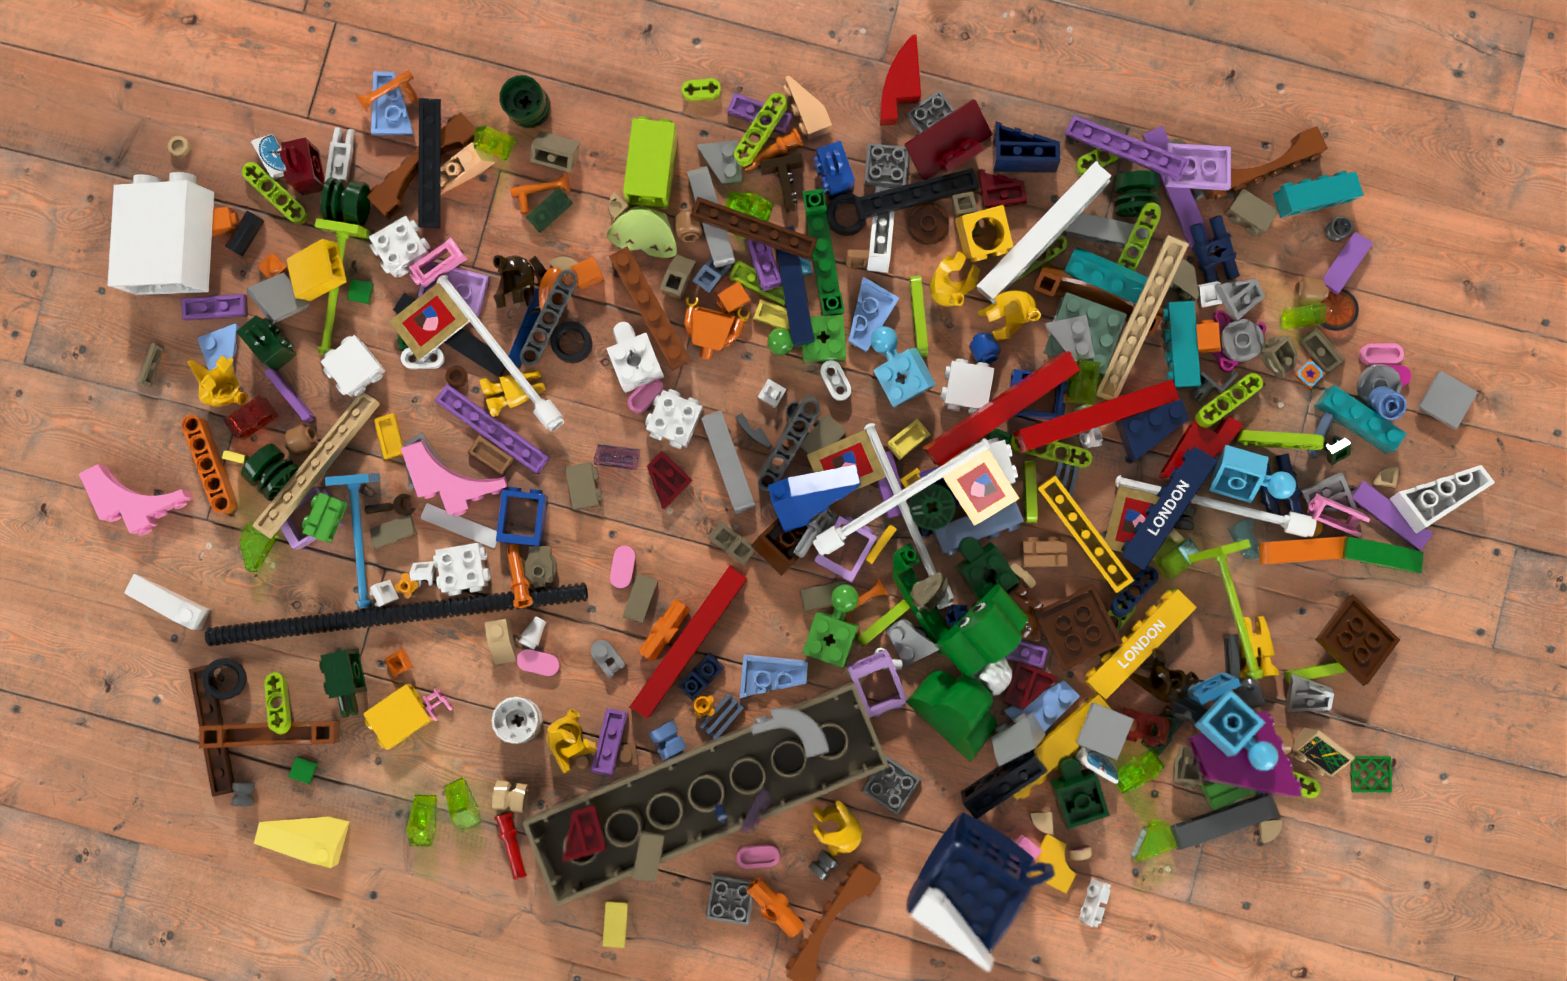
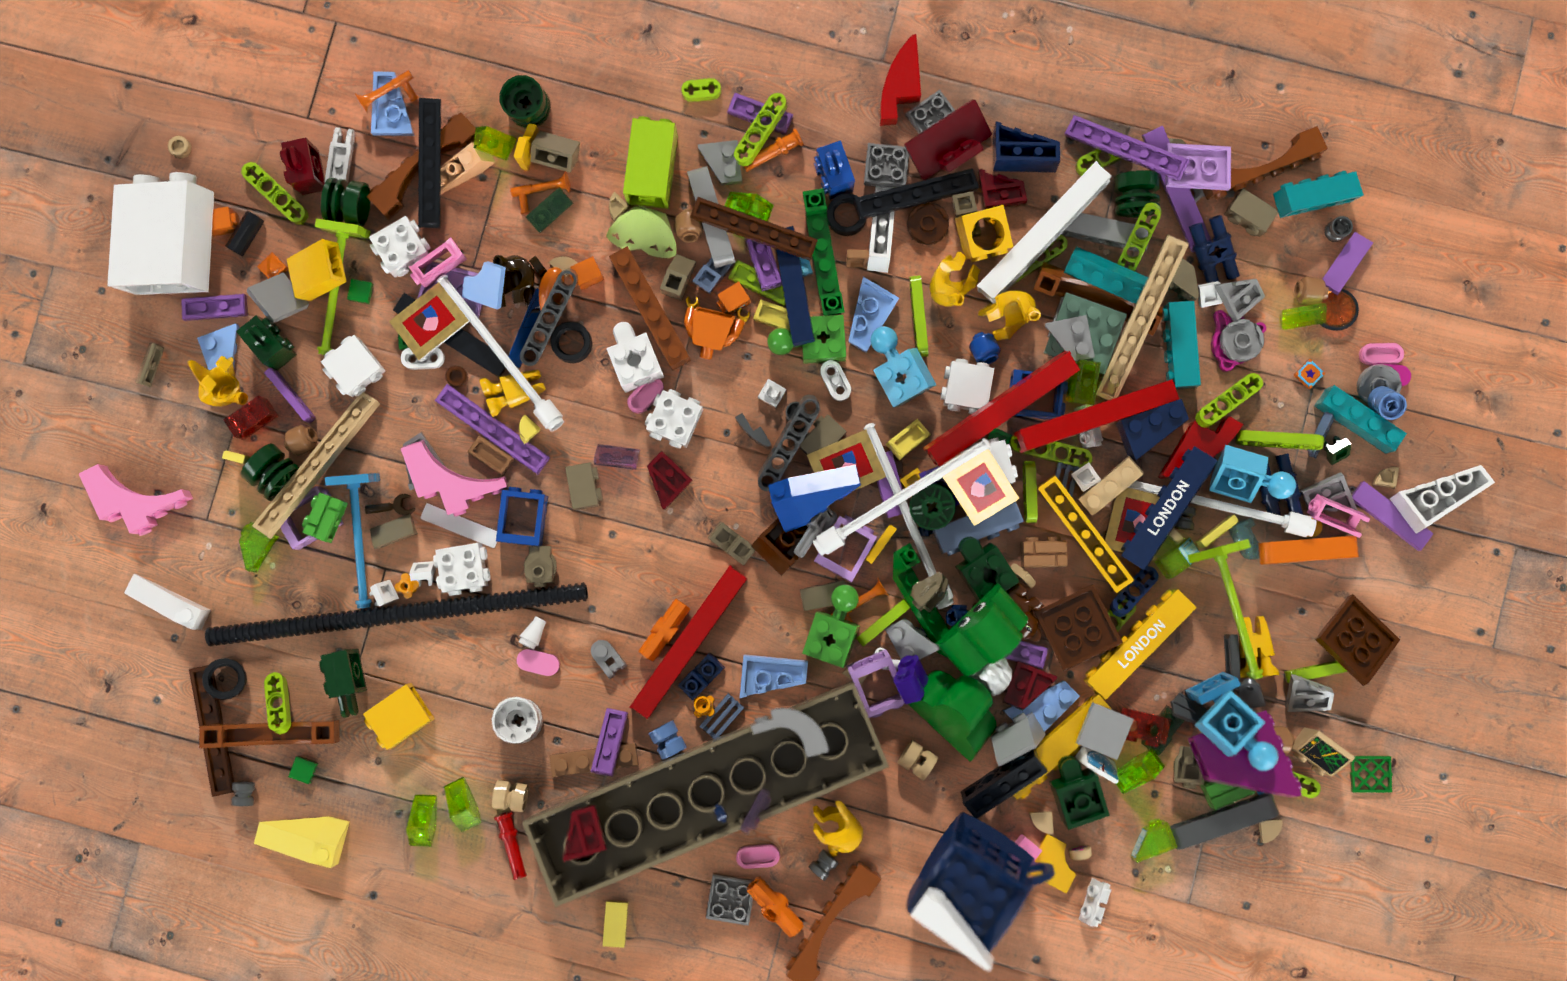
orange beam [181,415,237,514] -> none
slope [251,134,286,181] -> none
yellow tile [374,413,404,460] -> none
orange tile [384,648,413,678] -> none
bright pink piece [423,688,453,721] -> none
tan slope [484,619,517,665] -> none
orange pin [506,544,533,608] -> none
yellow piece [546,709,597,773] -> none
bright pink tile [610,546,636,588] -> none
dark tan slope [623,574,658,624] -> none
dark tan slope [632,831,665,881] -> none
light grey beam [701,410,756,515] -> none
dark brown bracket [760,153,803,212] -> none
light nougat slope [783,76,832,141] -> none
light grey tile [861,755,921,816] -> none
dark brown piece [1129,648,1199,702] -> none
dark grey bracket [1190,371,1238,404] -> none
orange brick [1196,320,1221,354] -> none
dark tan hand [1260,336,1297,379] -> none
dark tan slope [1299,327,1345,374] -> none
green slope [1343,537,1424,574] -> none
light grey tile [1417,370,1478,429] -> none
none -> light blue tile [462,261,506,309]
none -> yellow tile [514,123,539,171]
none -> light yellow tile [519,415,541,444]
none -> dark purple brick [894,655,928,704]
none -> tan wheel [897,740,938,780]
none -> white tile [1071,462,1101,492]
none -> tan arch [1078,456,1143,516]
none -> light yellow tile [1195,515,1239,548]

